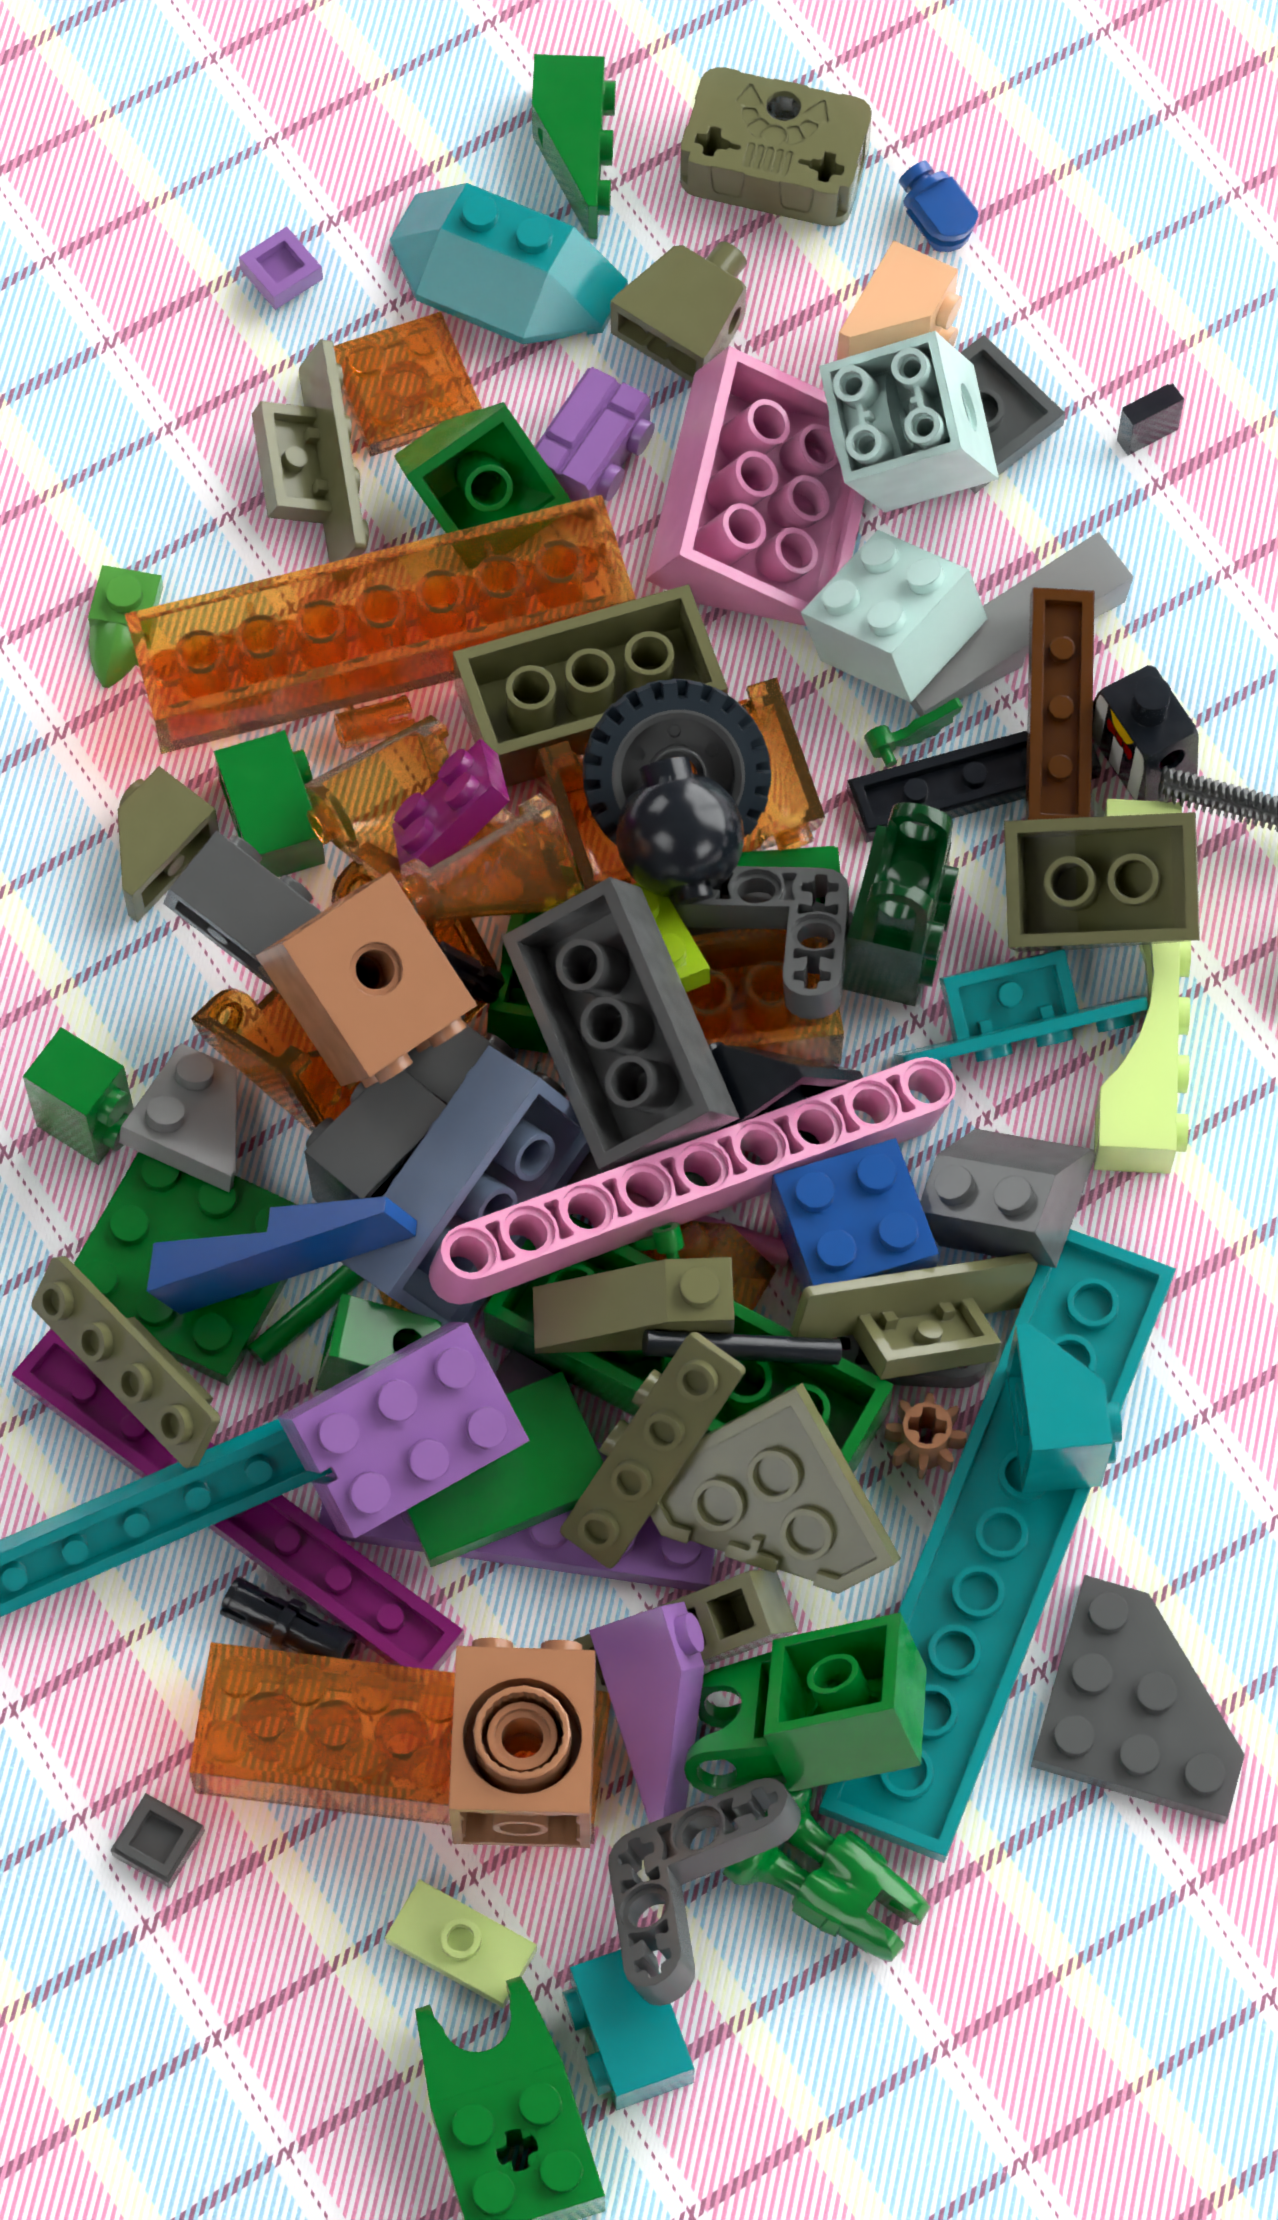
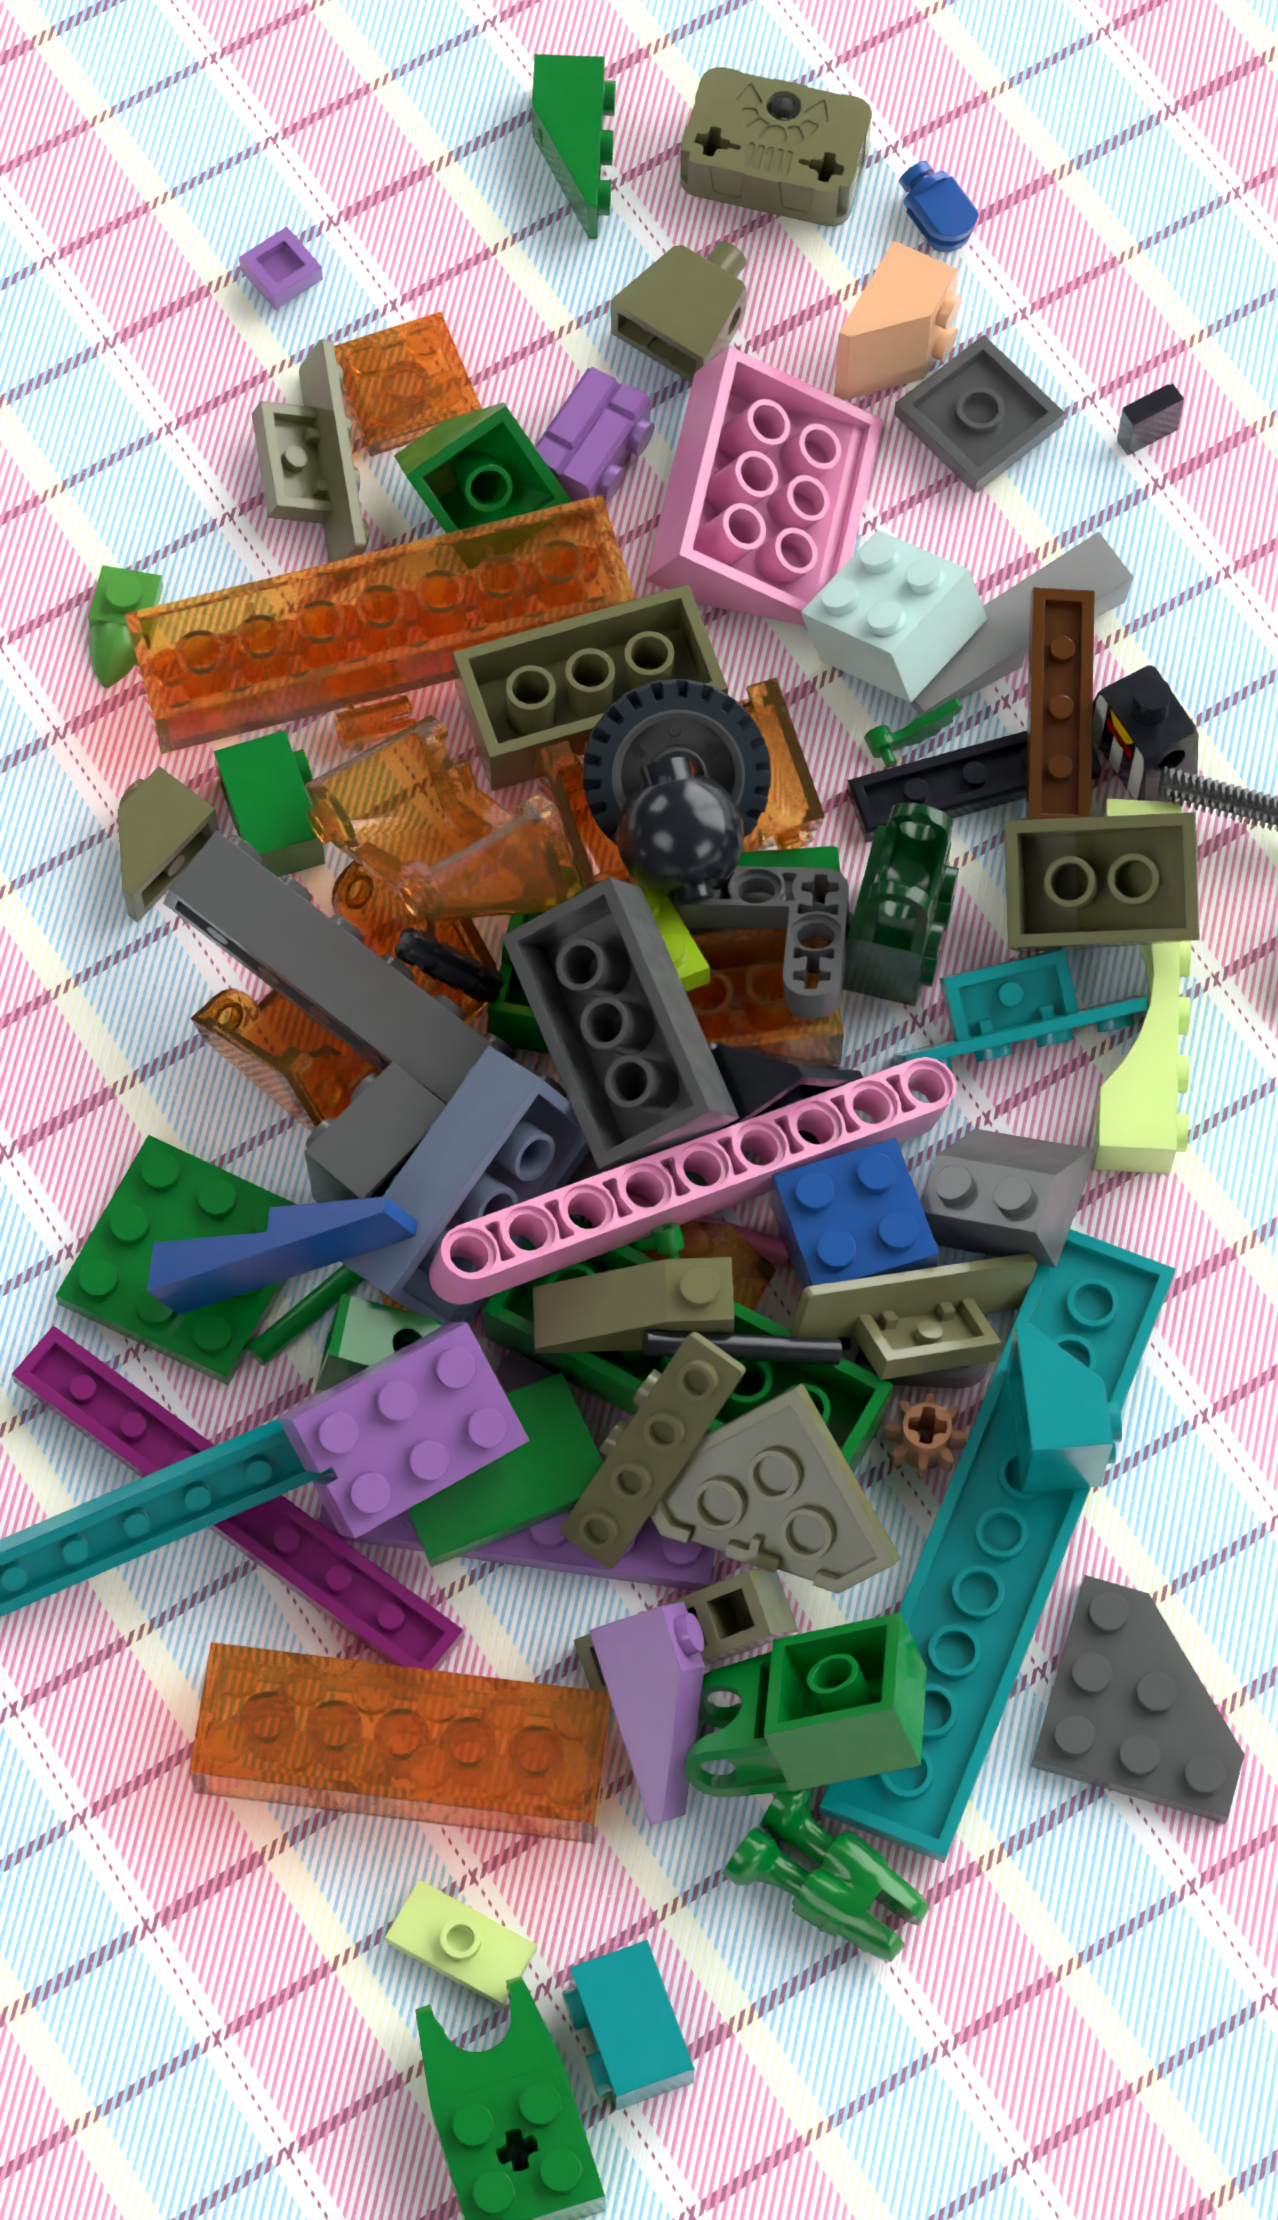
green brick [23,1027,134,1165] -> none
olive bracket [31,1256,220,1468] -> none
dark grey tile [110,1793,205,1888] -> none
light grey wing [119,1043,237,1192] -> none
black pin [220,1576,357,1674] -> none
nougat brick [256,872,477,1088] -> none
teal wedge [389,183,628,344] -> none
magenta plate [392,739,510,889] -> none
nougat brick [449,1637,596,1848] -> none
dark grey beam [608,1778,801,2006] -> none
light aqua brick [819,331,999,513] -> none

